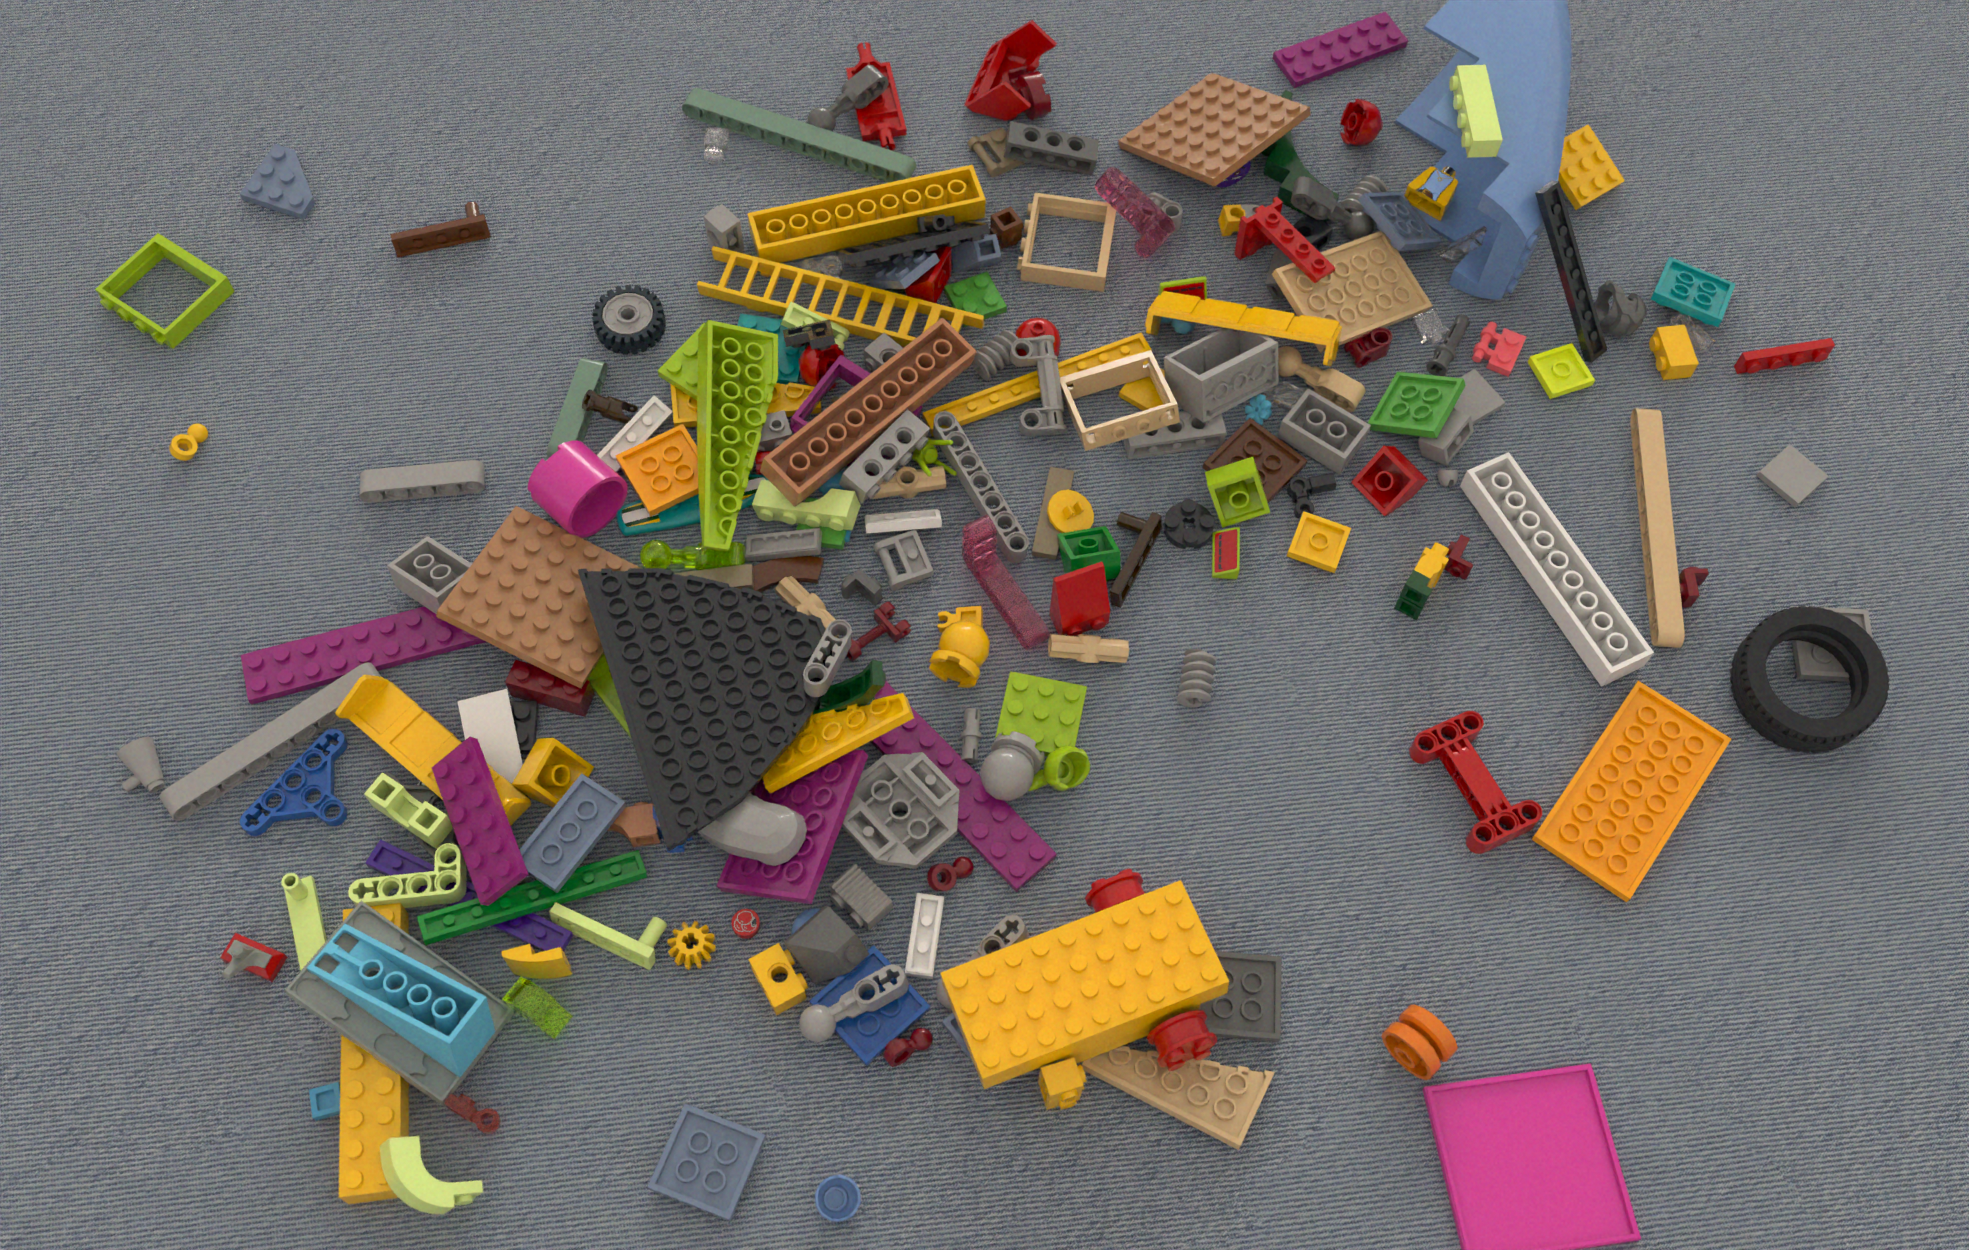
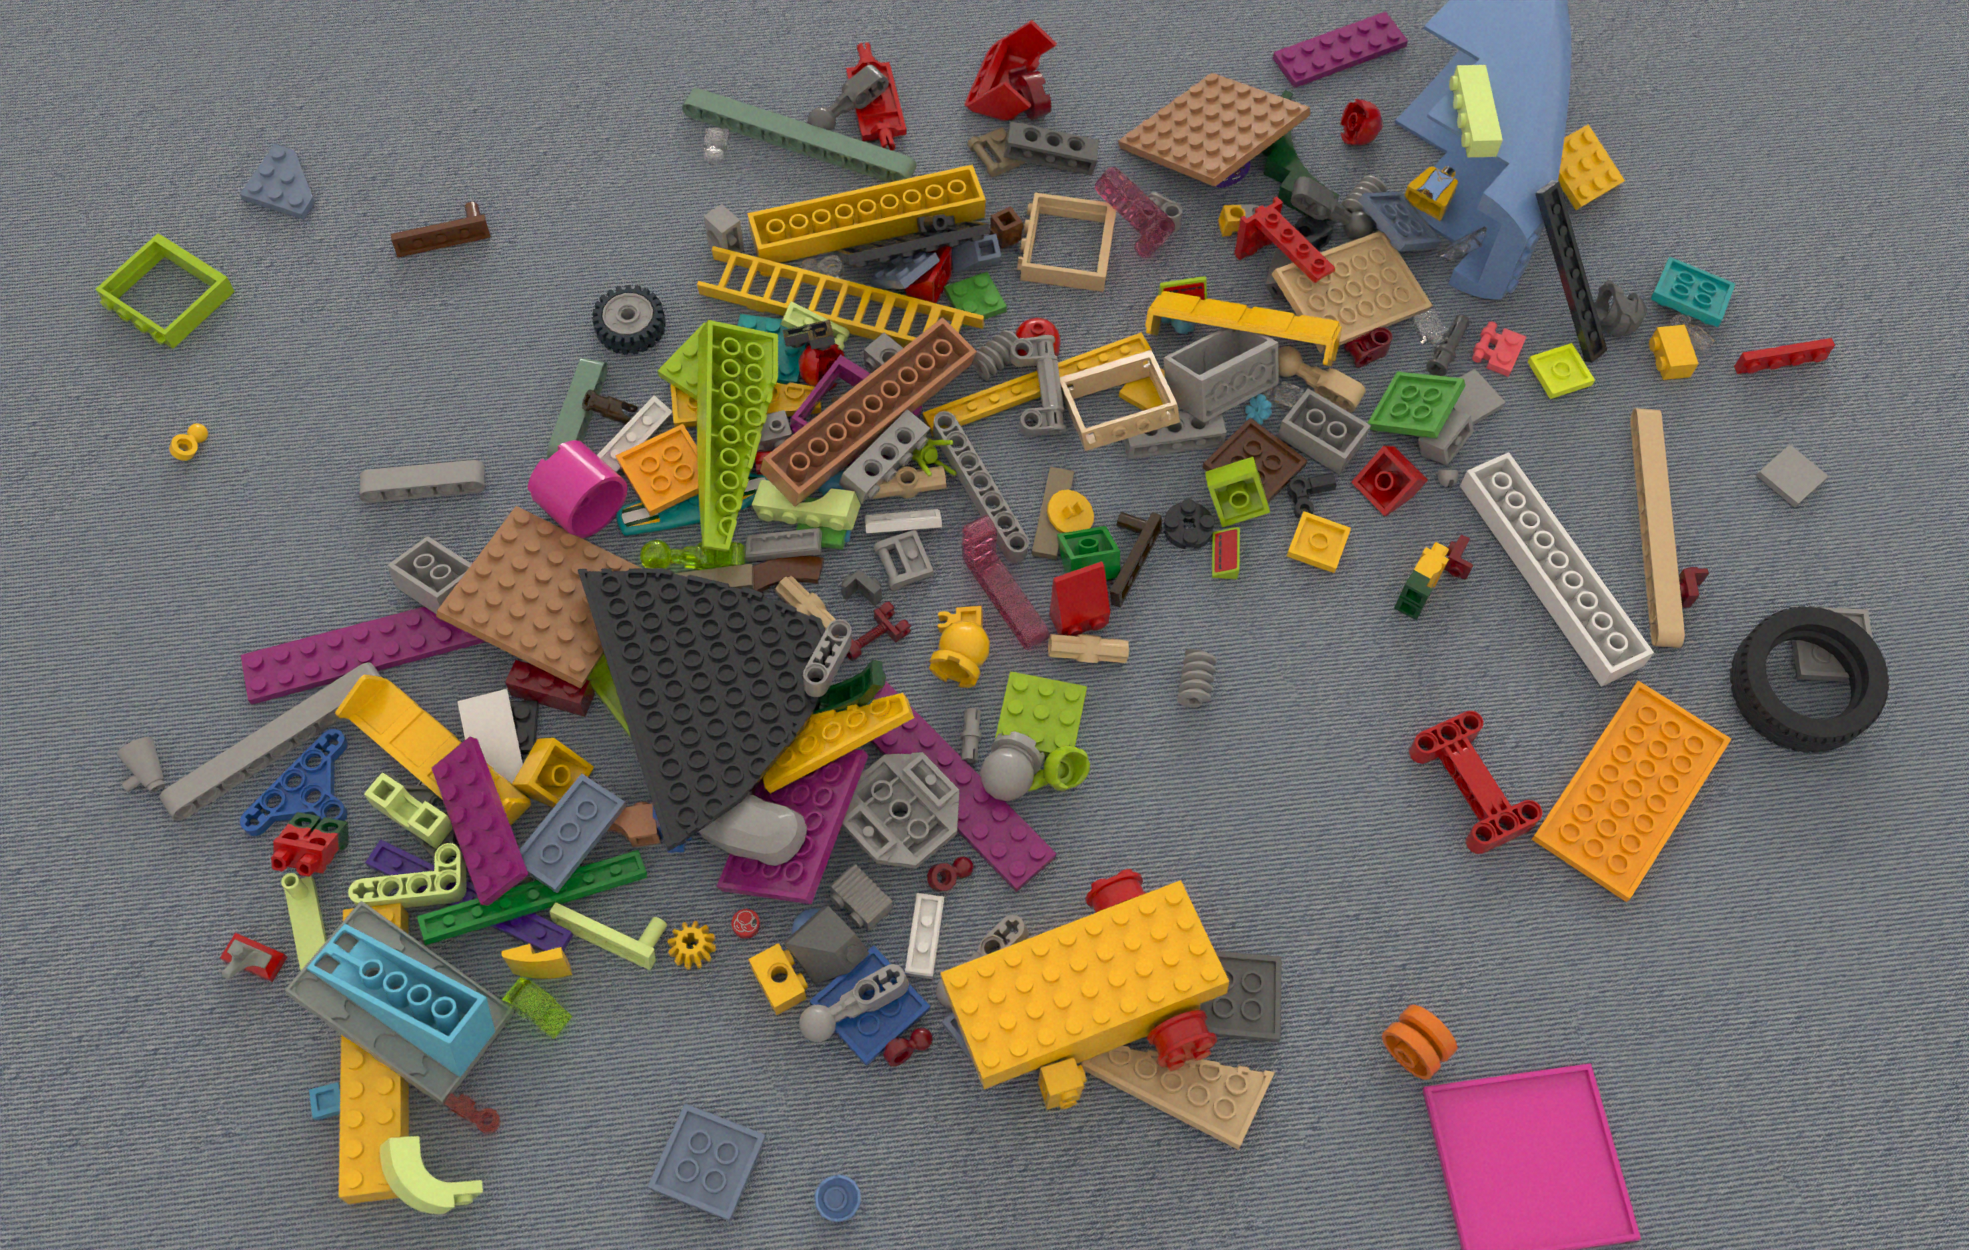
none -> red hips [271,812,349,877]

